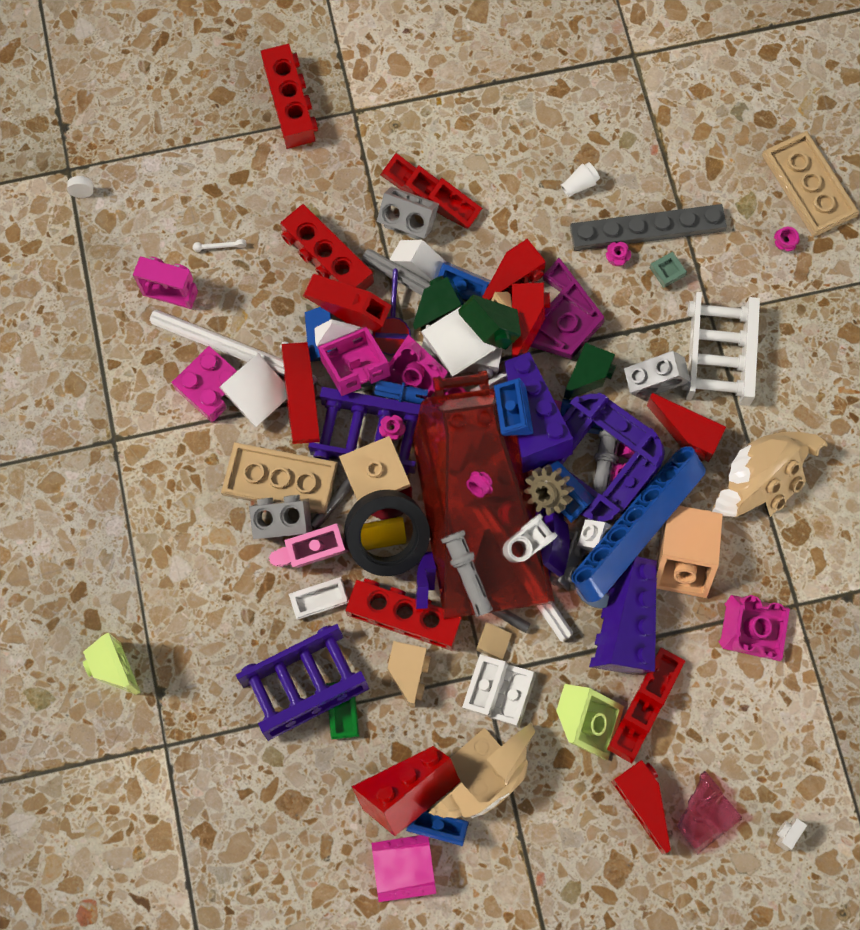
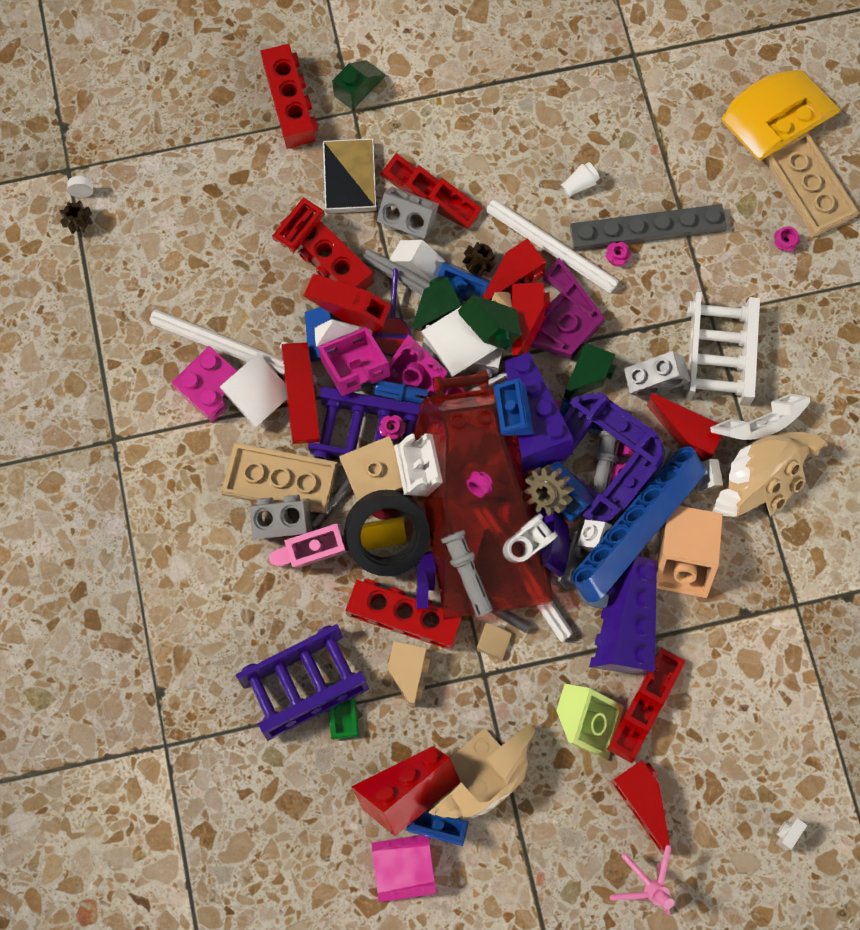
yellowish green slope [83,633,141,695] -> none
dark pink piece [133,256,198,309] -> none
white hinge [193,239,246,252] -> none
white tile [289,577,349,620] -> none
white slope [462,654,537,728] -> none
sand green plate [650,251,687,288] -> none
clear pink slope [677,771,742,855] -> none
dark pink slope [718,595,790,661] -> none
none -> dark brown gear [59,200,93,234]
none -> red tile [272,197,325,253]
none -> tile [323,139,377,214]
none -> dark green slope [332,60,385,110]
none -> white hinge [394,433,443,497]
none -> dark brown gear [462,242,496,276]
none -> white axle [487,199,618,293]
none -> bright pink plant [610,845,674,915]
none -> white plate [697,459,723,493]
none -> white slope [710,394,810,440]
none -> yellow slope [721,70,840,161]

